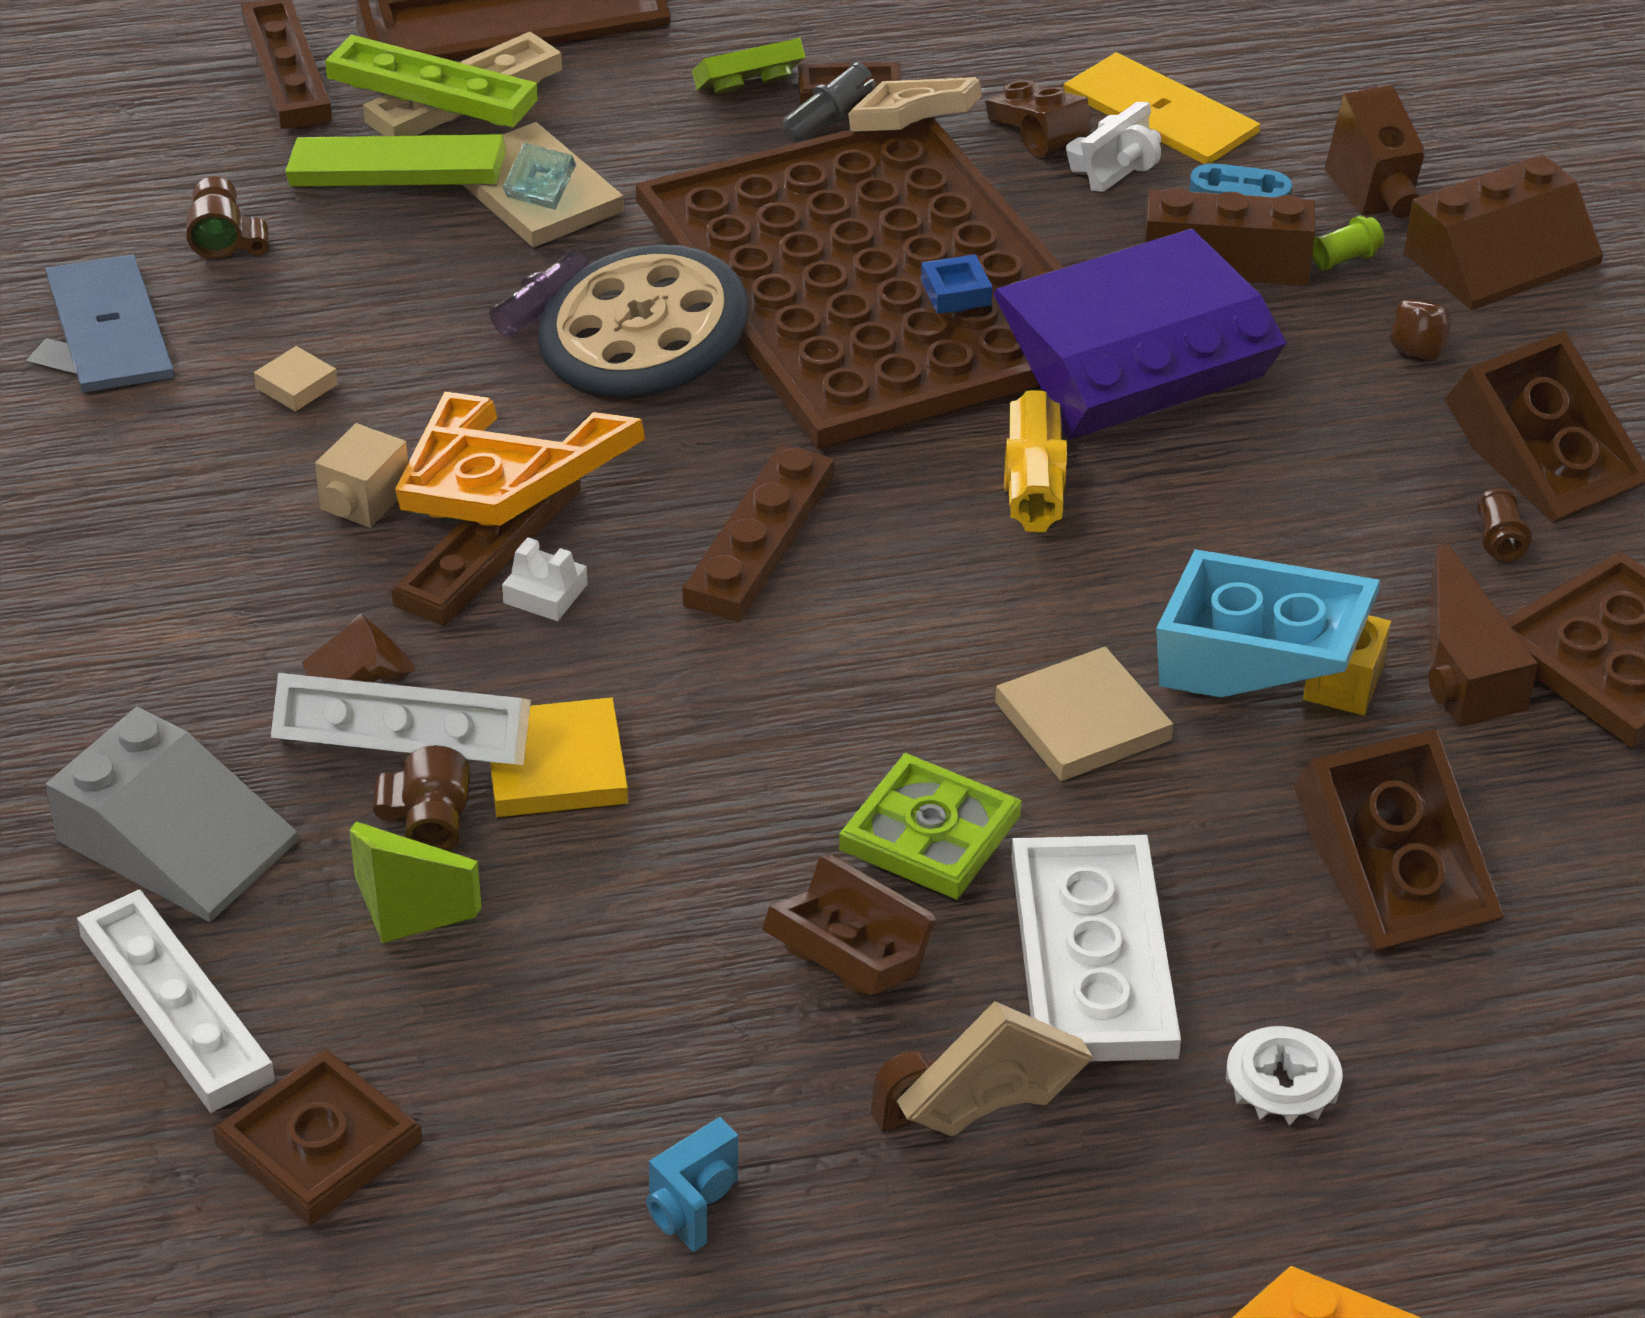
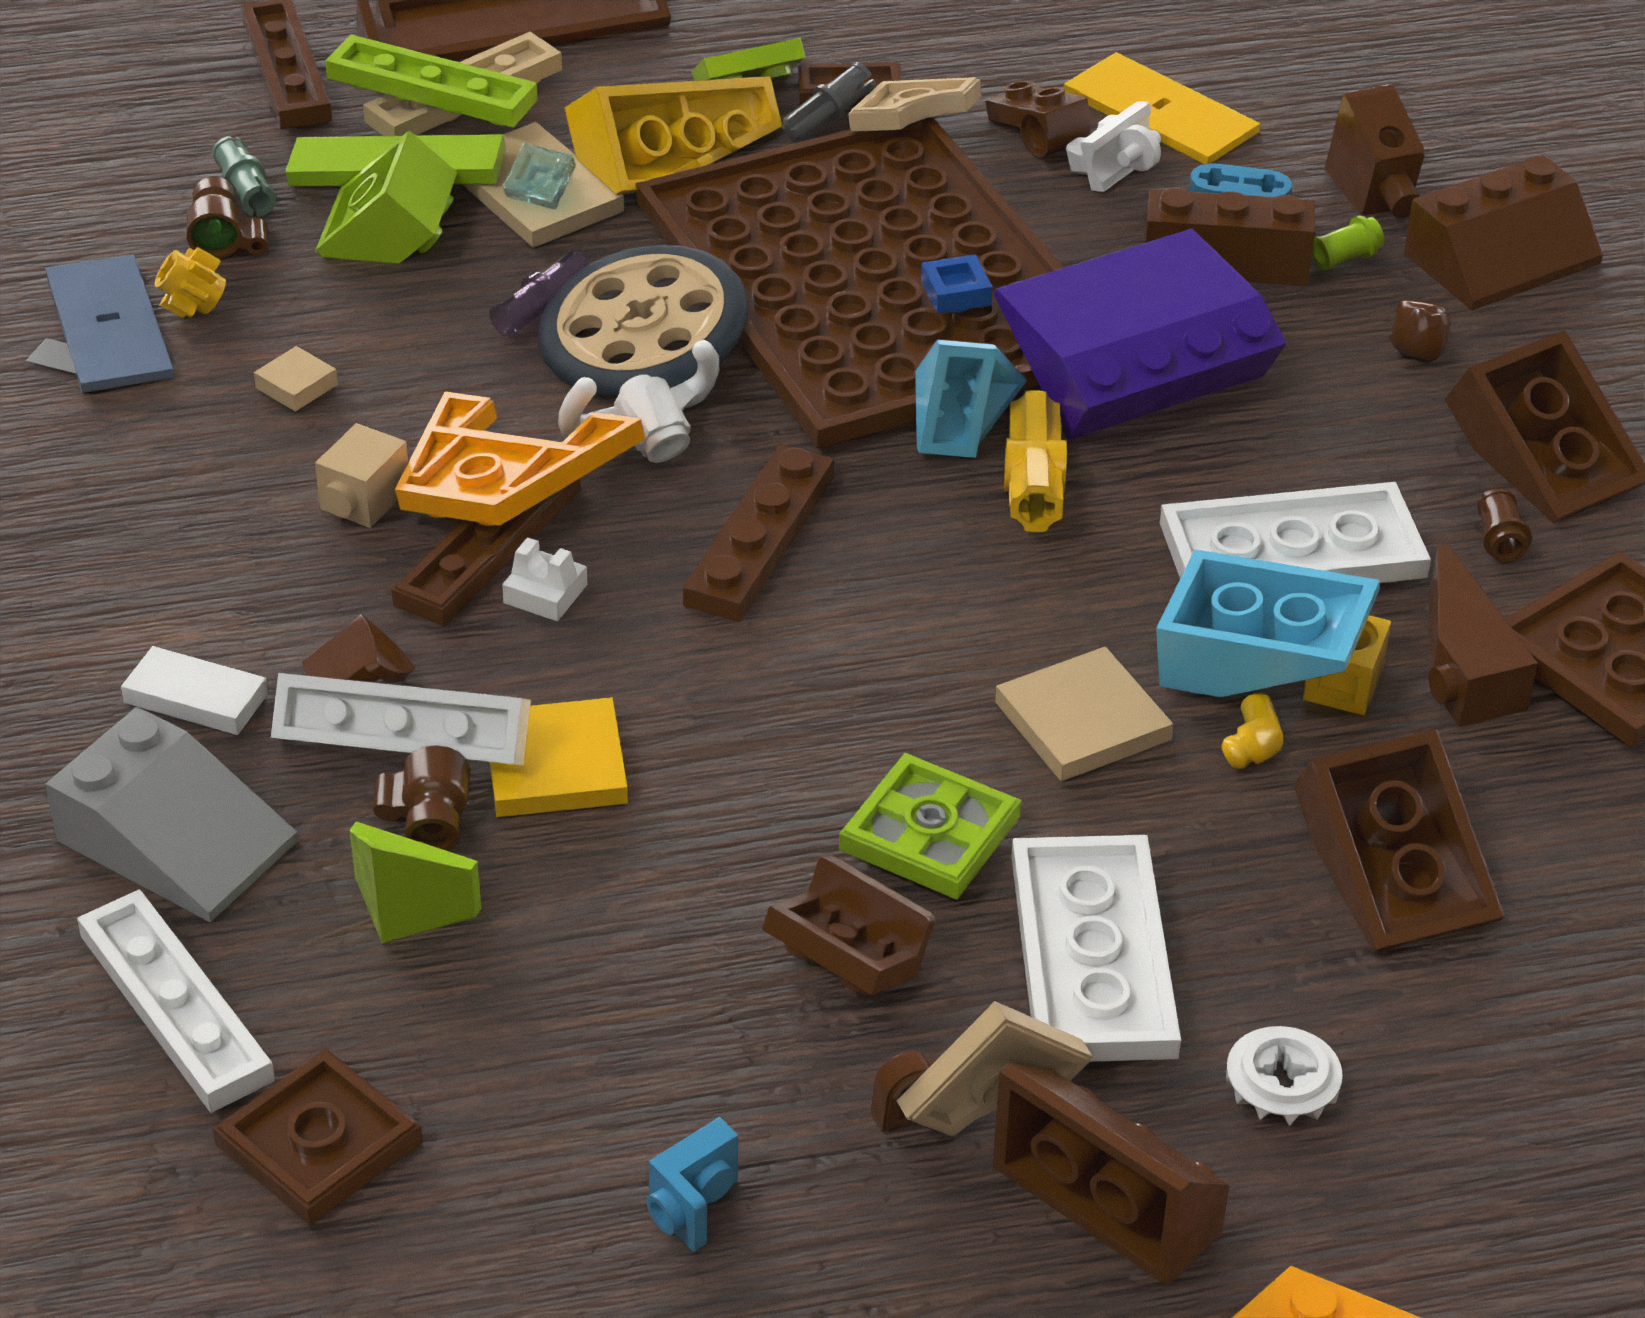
none -> white tile [121,646,268,735]
none -> yellow gear [155,247,226,318]
none -> sand green pin [213,136,276,217]
none -> lime slope [315,130,458,264]
none -> white piece [558,340,720,463]
none -> yellow wedge [564,76,782,194]
none -> medium azure slope [915,340,1027,458]
none -> reddish brown slope [993,1063,1229,1287]
none -> white plate [1160,482,1431,583]
none -> yellow arm [1221,693,1283,769]

